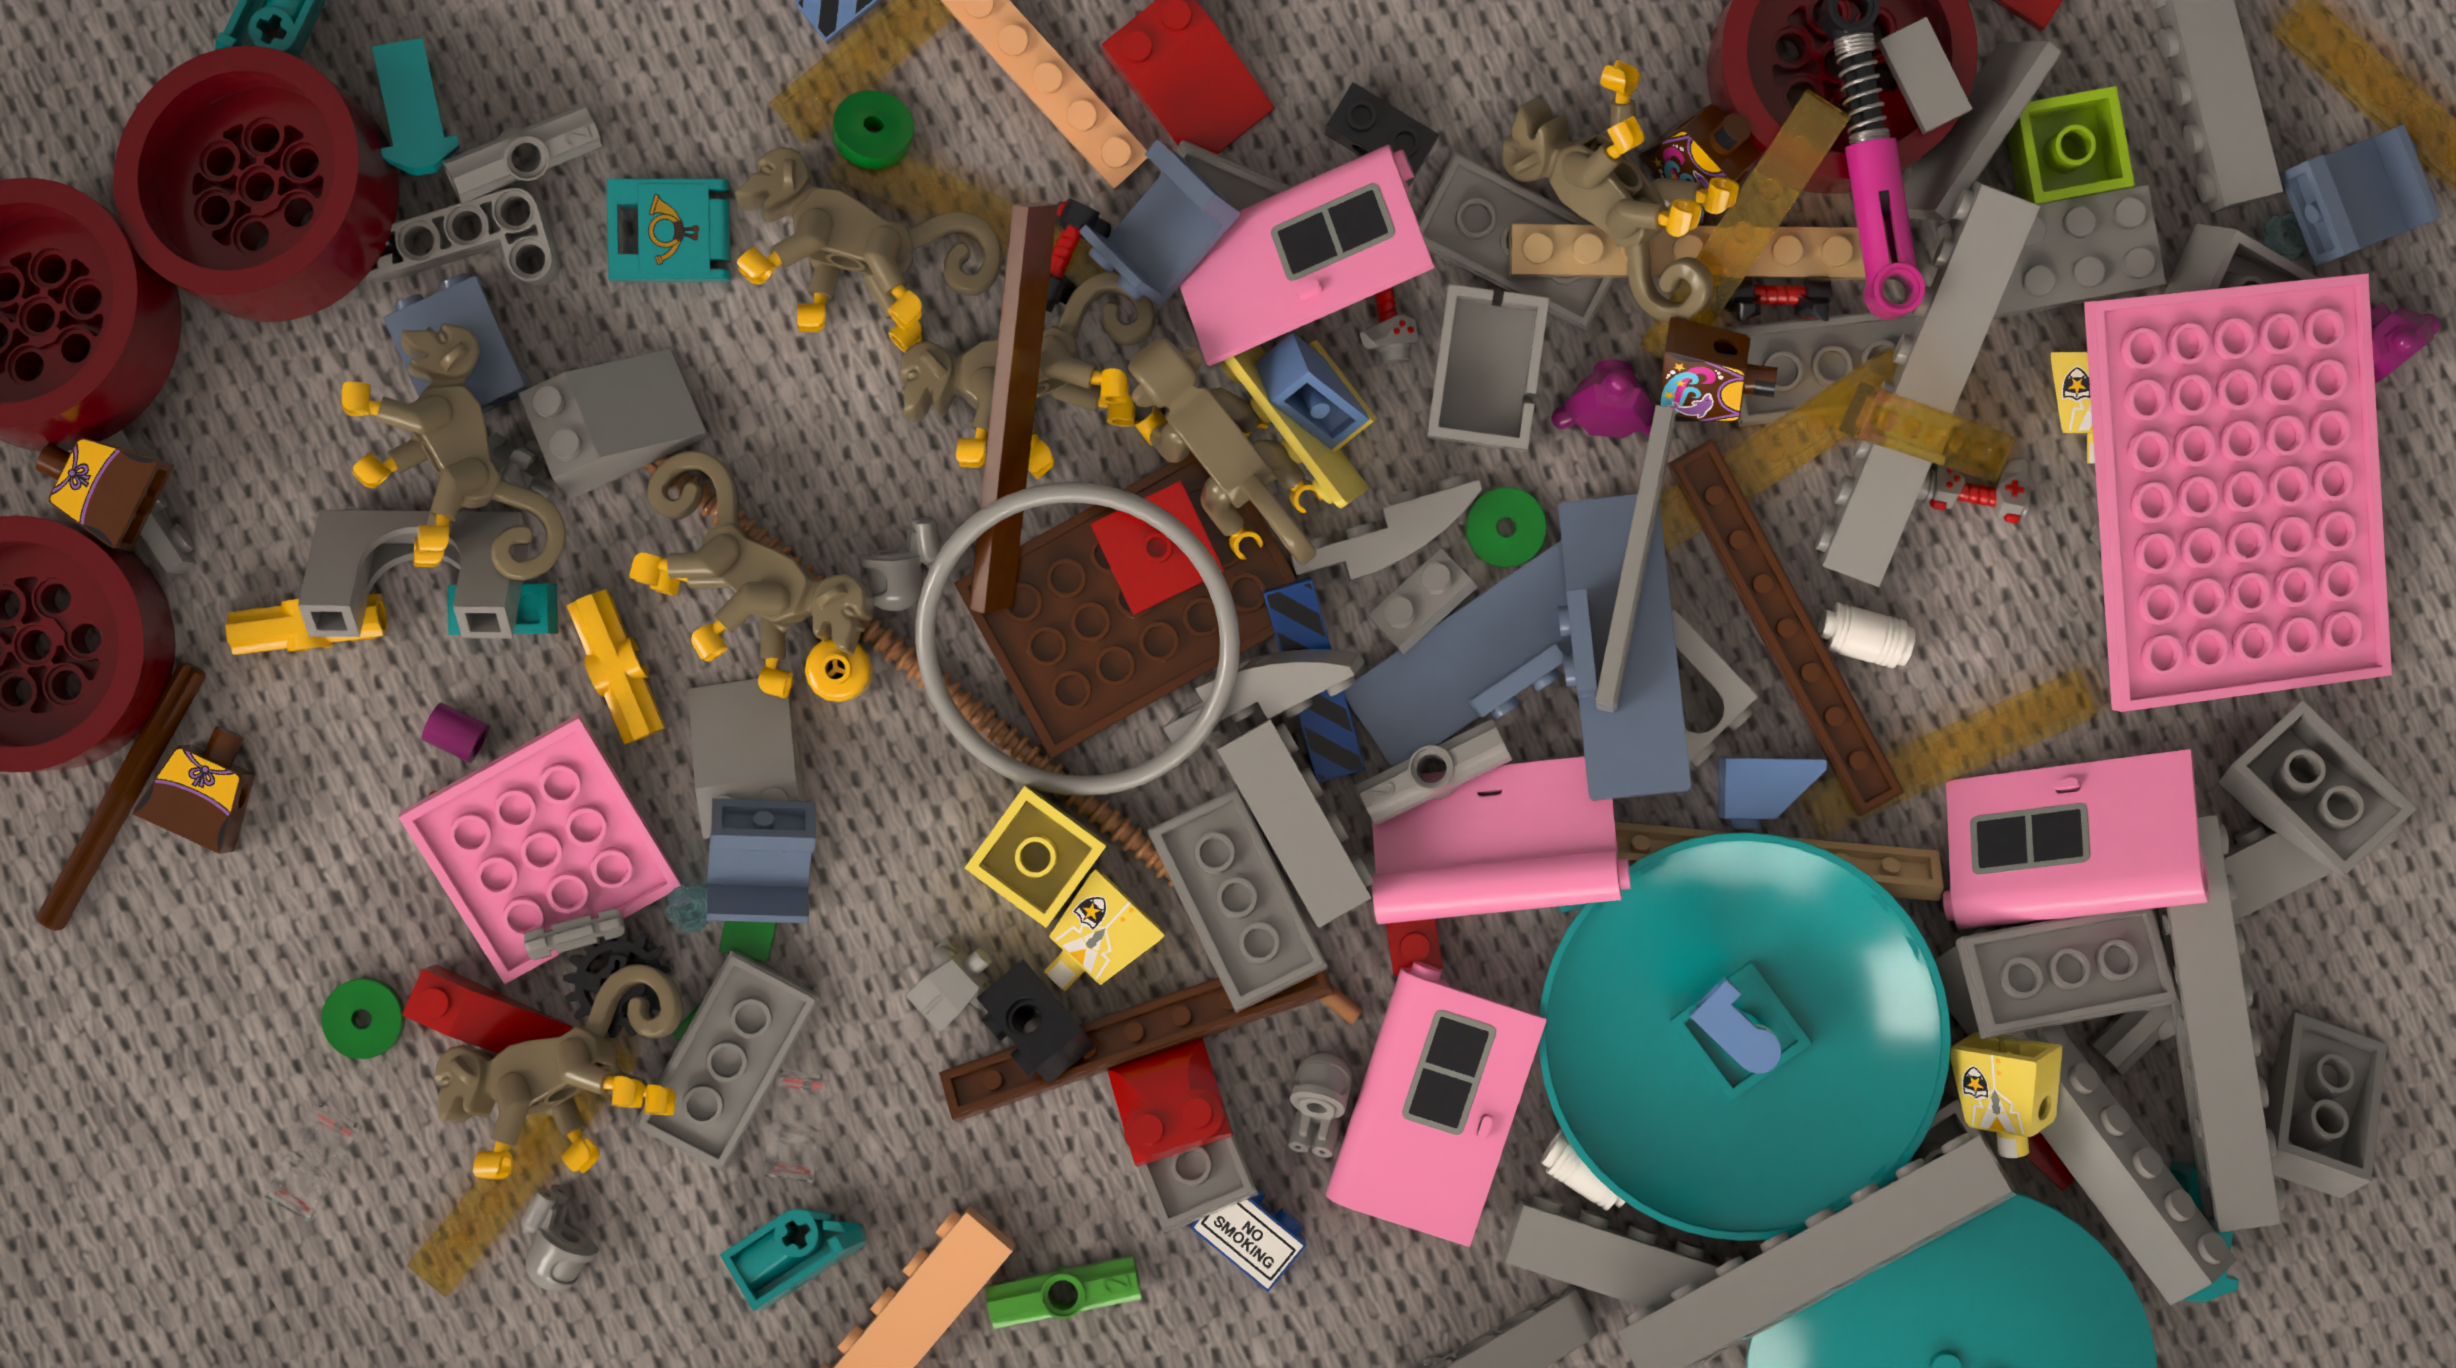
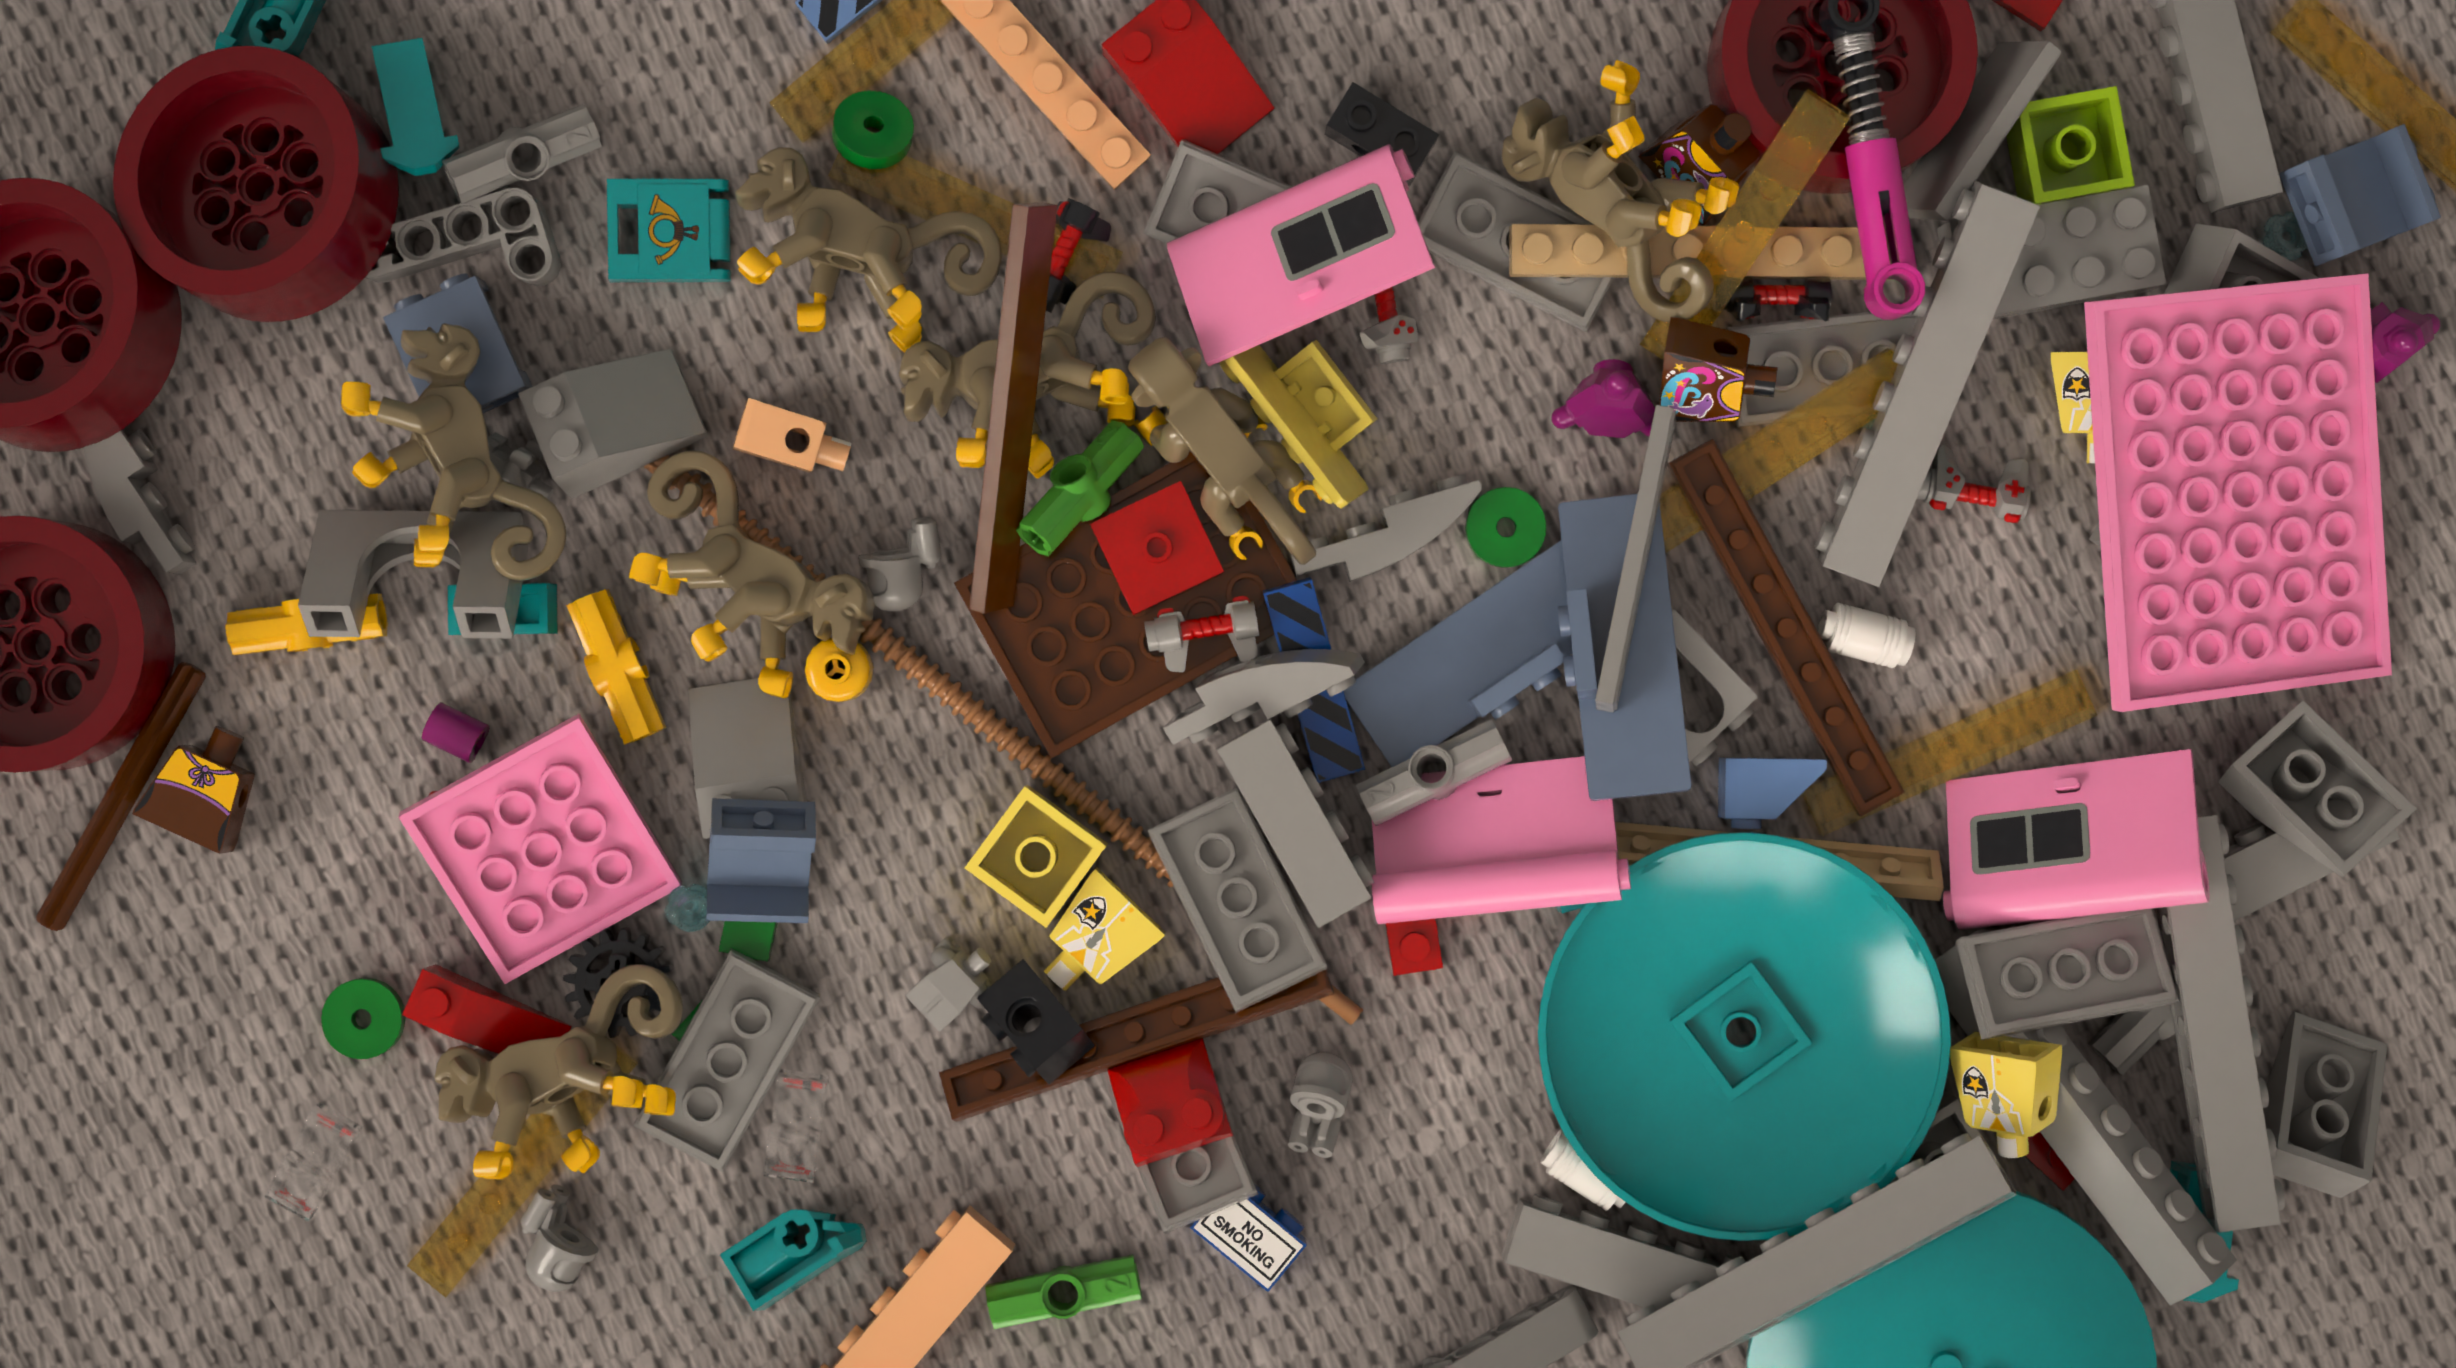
reddish brown torso [36,437,174,551] -> none
light grey axle [524,908,625,960] -> none
light grey piece [915,482,1240,796] -> none
sand blue panel [1079,139,1241,307] -> none
medium blue slope [1255,332,1370,450] -> none
bright pink door [1325,961,1547,1247] -> none
light grey plate [1367,548,1478,655] -> none
light grey piece [1426,284,1550,452] -> none
medium blue leg [1689,976,1781,1074] -> none
clear yellow tile [1839,381,2016,483] -> none
light grey tile [1877,17,1972,135] -> none
none -> light nougat torso [732,398,851,473]
none -> bright green piece [1016,420,1144,557]
none -> light grey piece [1144,596,1259,672]

